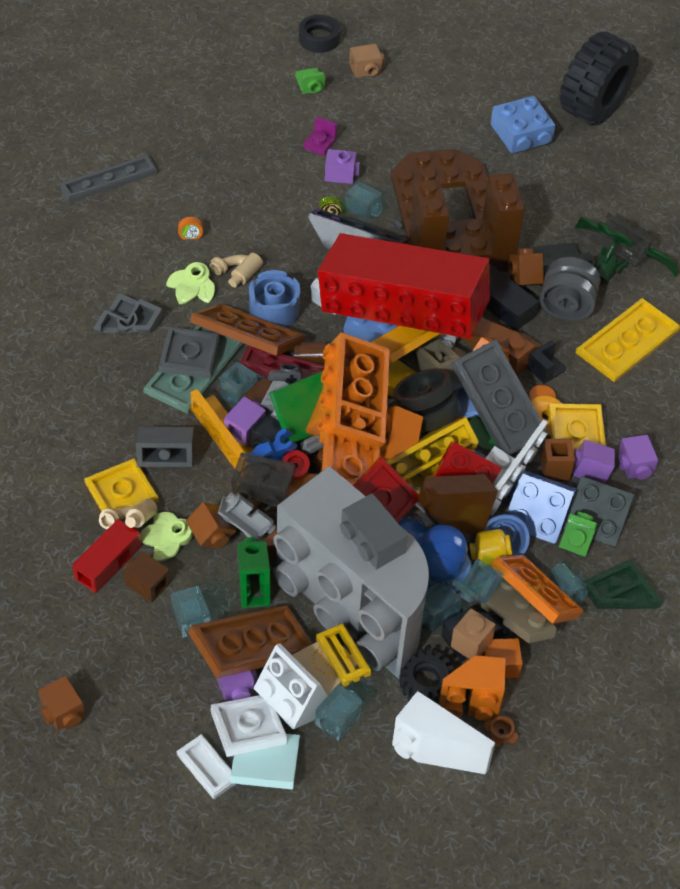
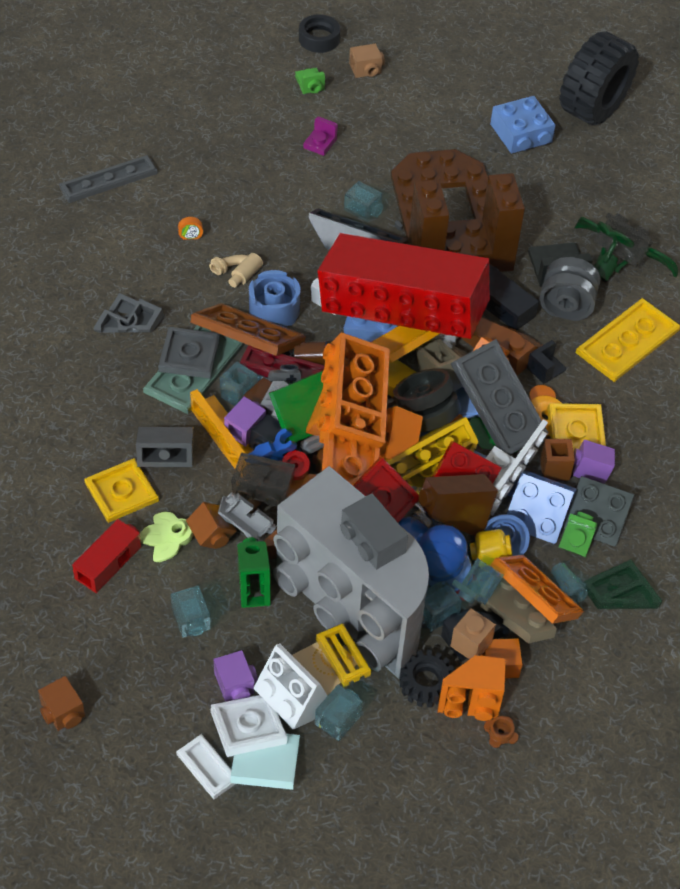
tan plant [99,498,157,529] -> none
reddish brown brick [124,551,171,603] -> none
yellowish green plate [166,262,215,305] -> none
dark orange tile [188,605,313,679] -> none
tile [319,196,343,216] -> none
medium lavender brick [325,149,360,184] -> none
white slope [392,691,495,774] -> none
dark orange brick [507,248,544,285] -> none
medium lavender brick [618,434,658,480] -> none

